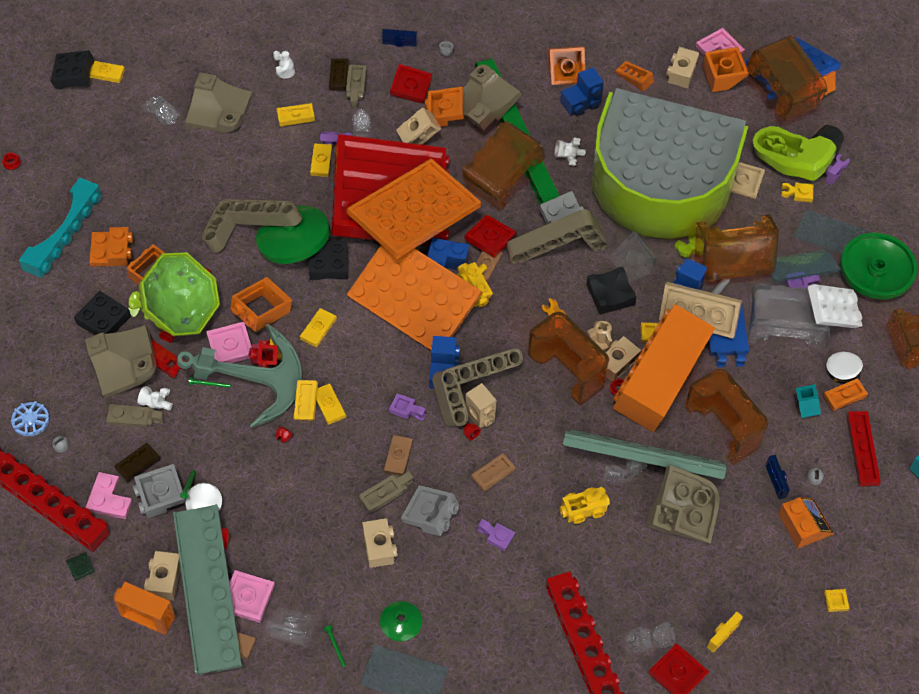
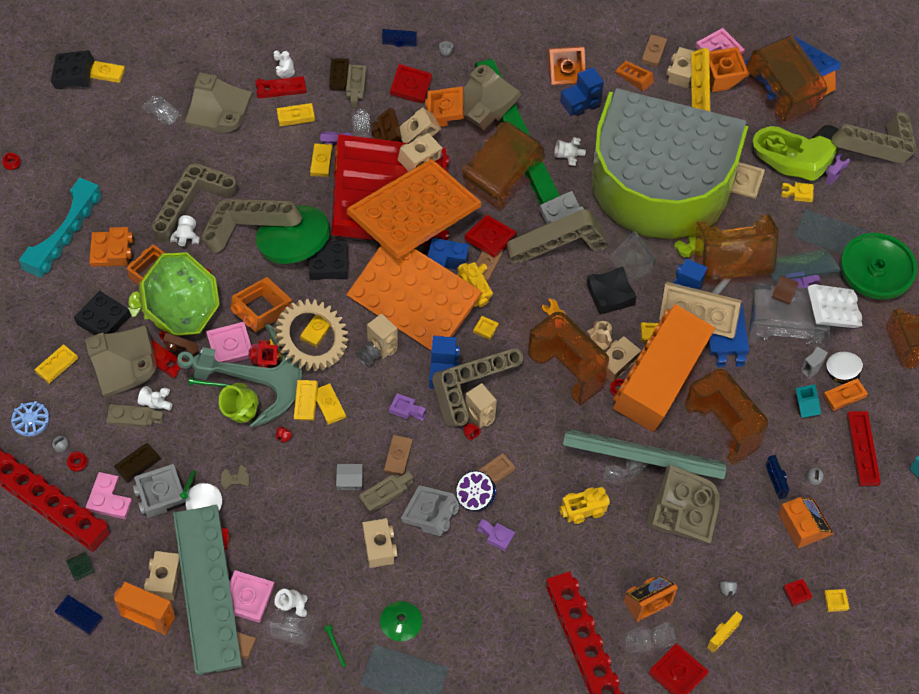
none -> yellow plate [34,344,78,384]
none -> clear blue plate [55,595,103,636]
none -> red plate [67,452,88,472]
none -> dark tan beam [152,163,237,242]
none -> reddish brown plate [163,333,198,357]
none -> white piece [170,215,200,246]
none -> lime helmet [219,383,259,423]
none -> dark tan piece [221,465,249,489]
none -> red plate [255,76,306,99]
none -> tan piece [274,299,348,371]
none -> white piece [275,589,307,617]
none -> light grey piece [336,464,363,490]
none -> flat silver wheel [356,342,381,367]
none -> tan brick [367,313,398,359]
none -> reddish brown plate [371,108,402,141]
none -> tan brick [397,133,442,172]
none -> tile [456,471,496,512]
none -> yellow tile [473,316,499,340]
none -> orange slope [624,575,678,622]
none -> medium nougat plate [641,35,667,67]
none -> yellow plate [691,47,710,111]
none -> light grey hinge [720,581,737,596]
none -> reddish brown slope [771,276,799,305]
none -> red plate [783,579,813,607]
none -> light grey piece [801,347,828,379]
none -> dark tan beam [832,112,916,164]

